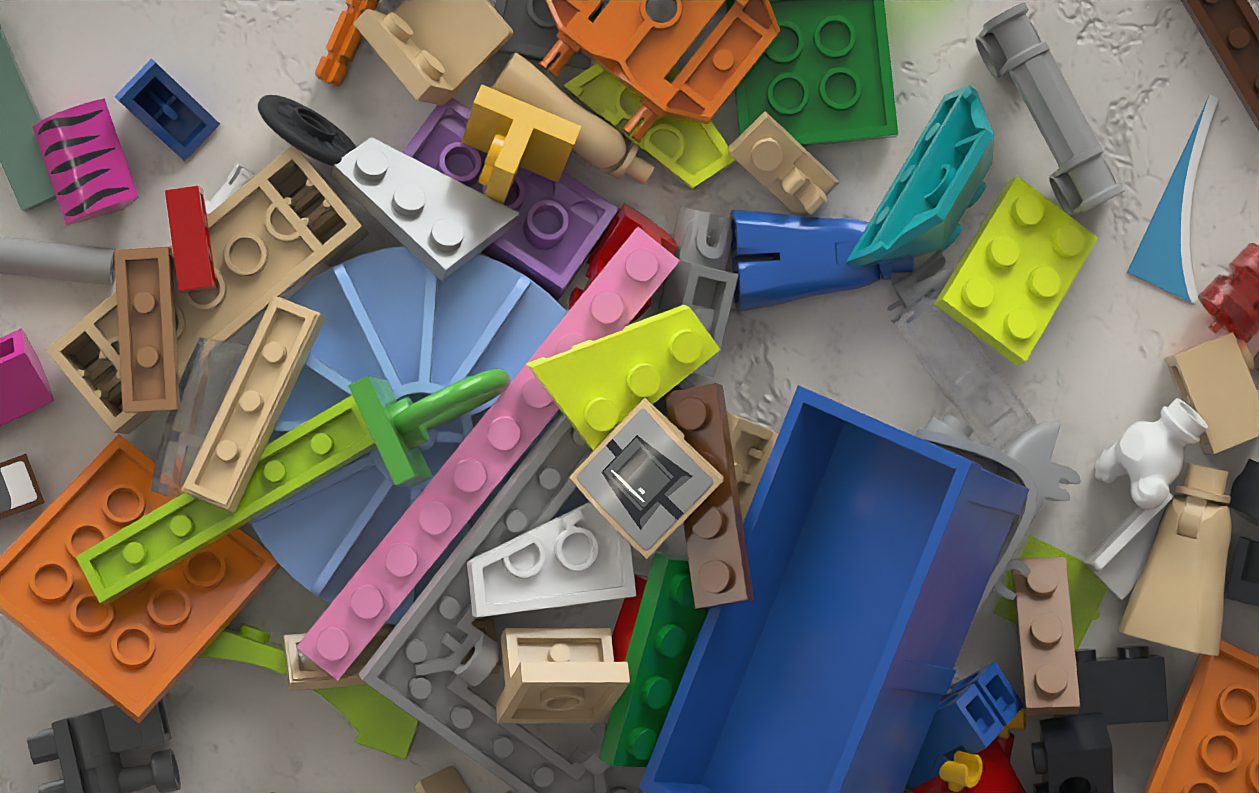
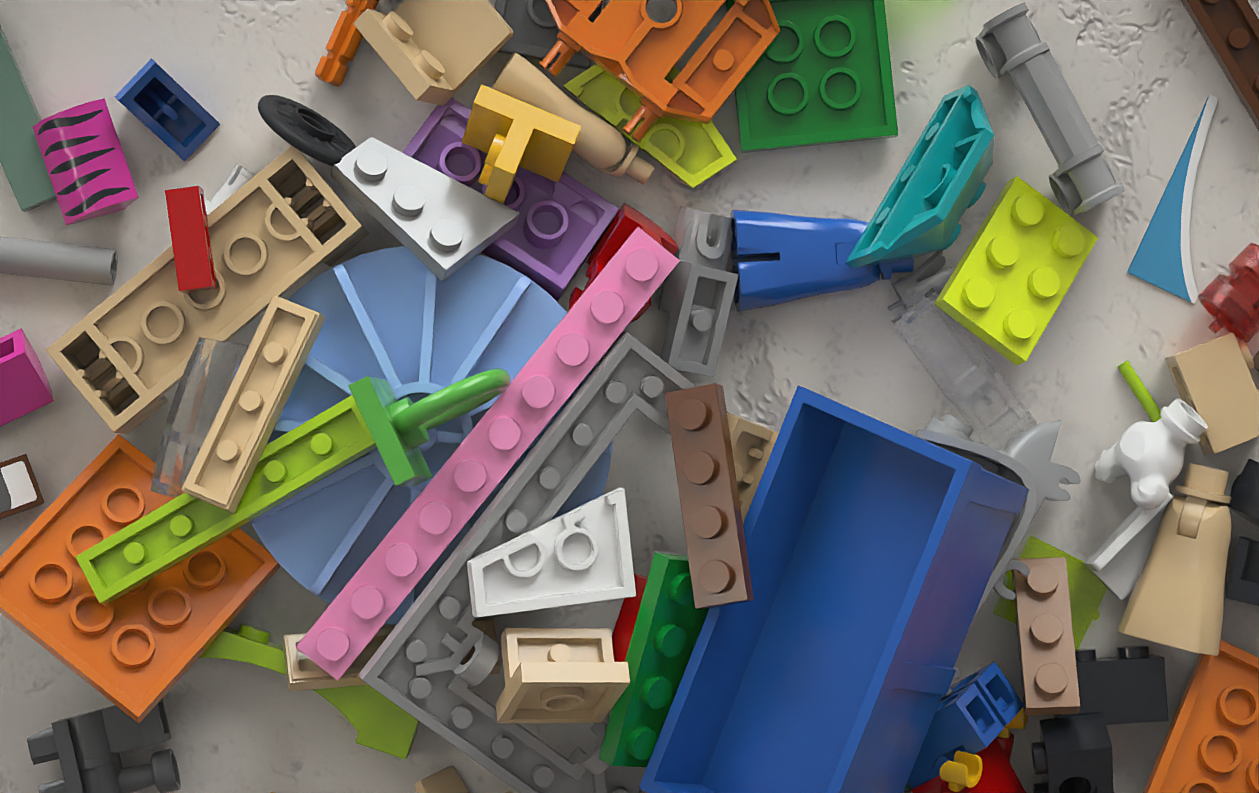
medium nougat plate [114,247,181,413] -> none
neon yellow wing [526,305,721,451] -> none
slope [569,398,724,559] -> none
tan plate [728,111,839,217] -> none
none -> lime pin [1117,360,1161,423]

